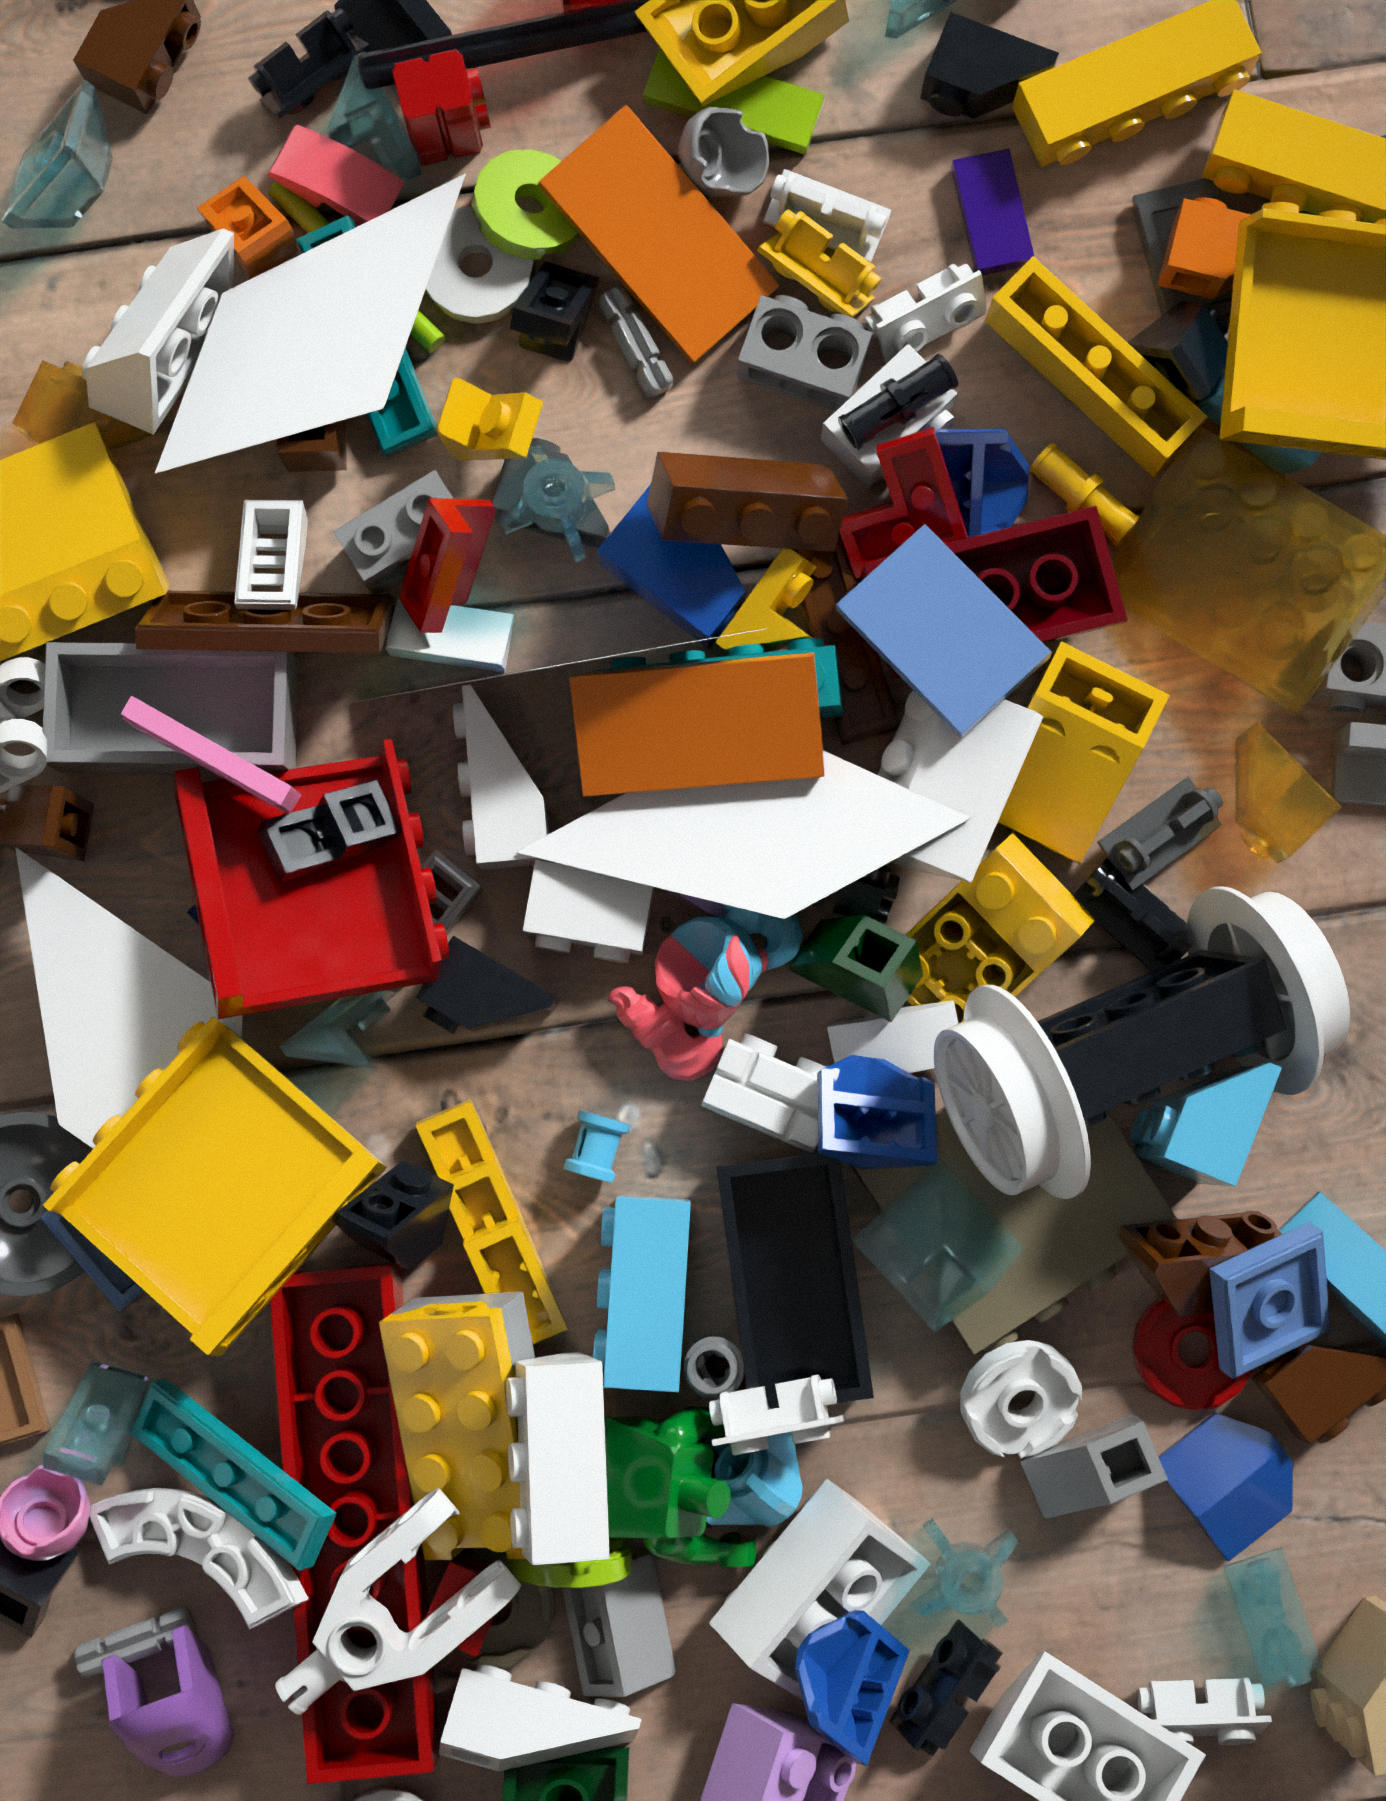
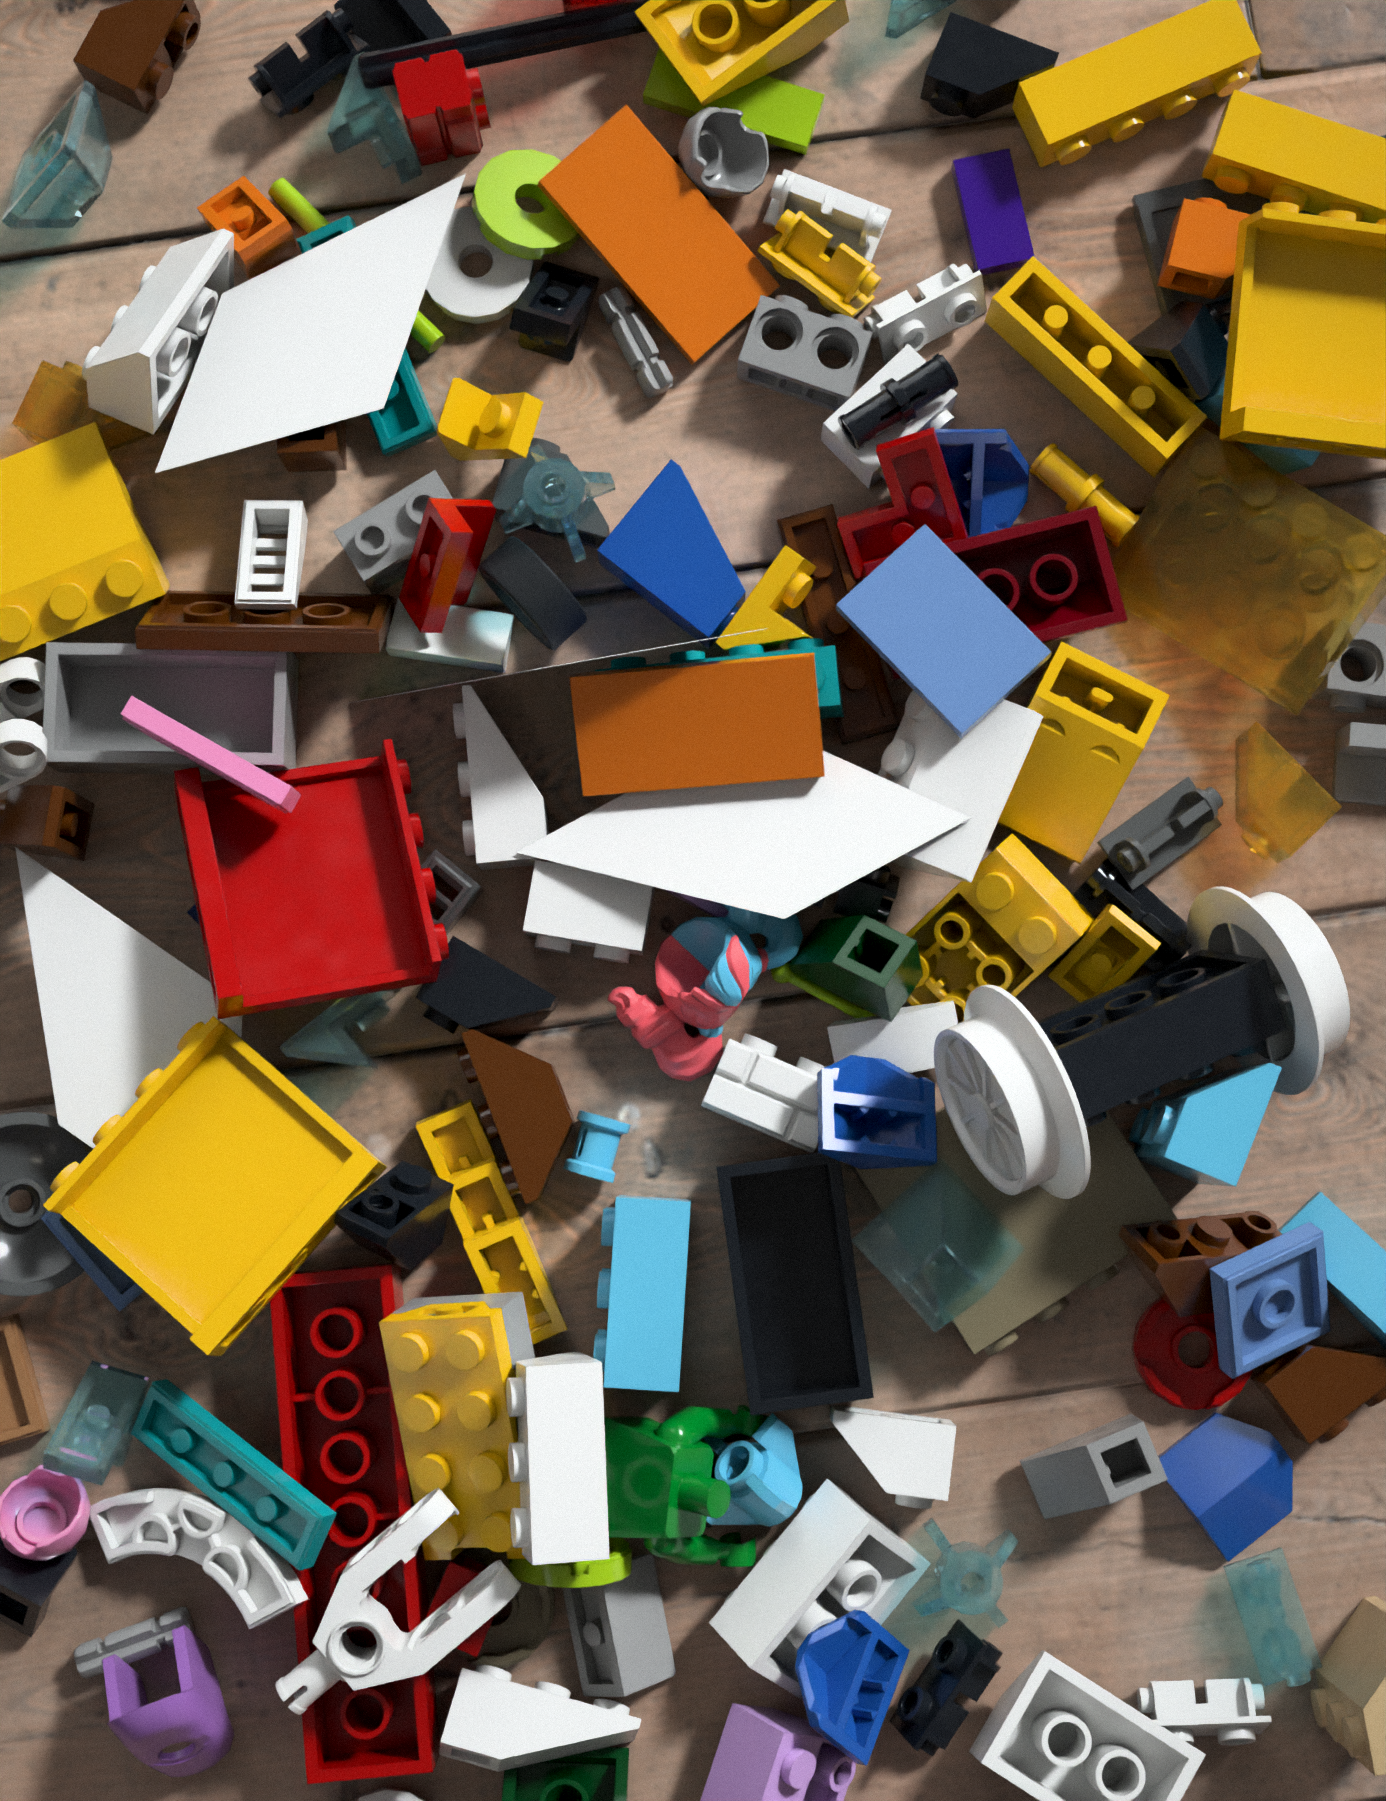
black slope [256,780,401,884] -> none
coral slope [267,124,405,226] -> none
reddish brown brick [647,452,848,552] -> none
light grey cone [684,1337,745,1399] -> none
white hinge [709,1374,844,1455] -> none
white tile [960,1340,1082,1458] -> none
none -> reddish brown slope [457,1029,575,1204]
none -> black tyre [478,536,587,650]
none -> lime hinge [771,962,876,1019]
none -> white slope [829,1404,956,1509]
none -> yellow slope [1048,904,1161,1003]

